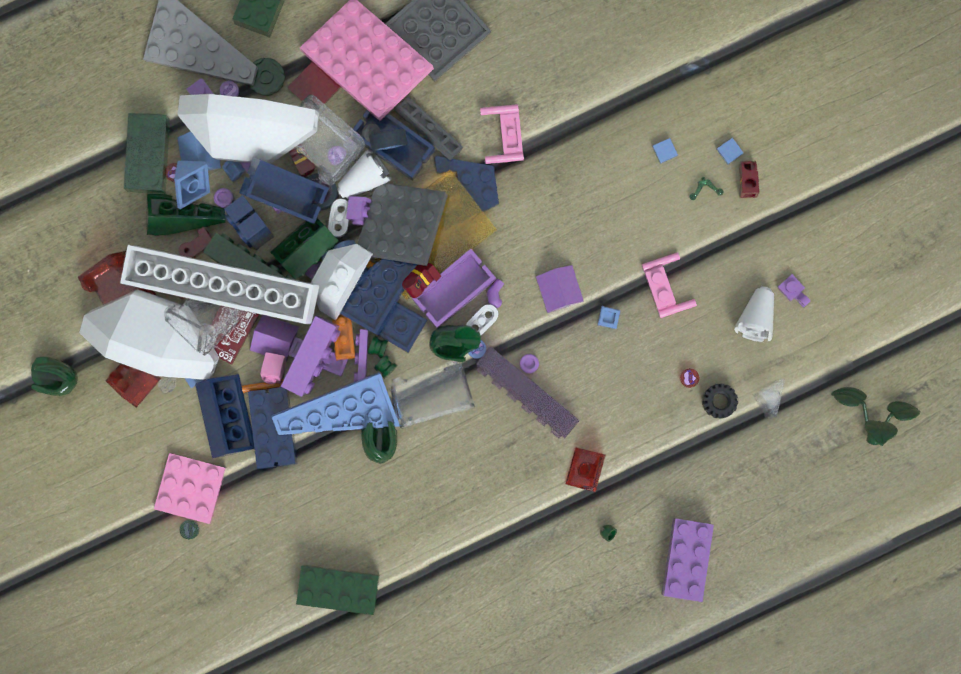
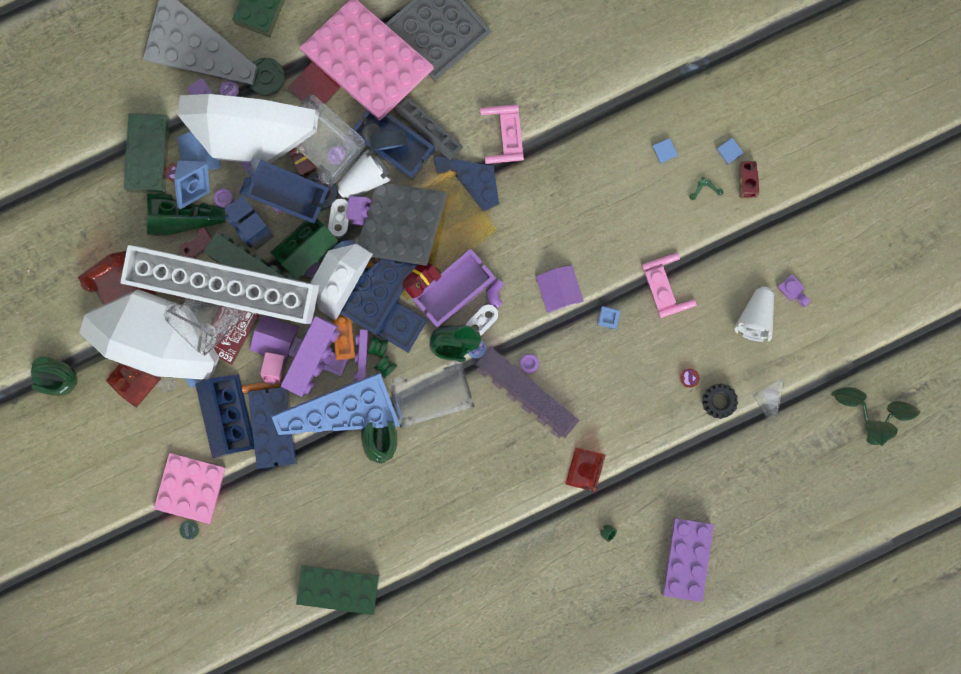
medium blue tile [222,161,245,182] -> none

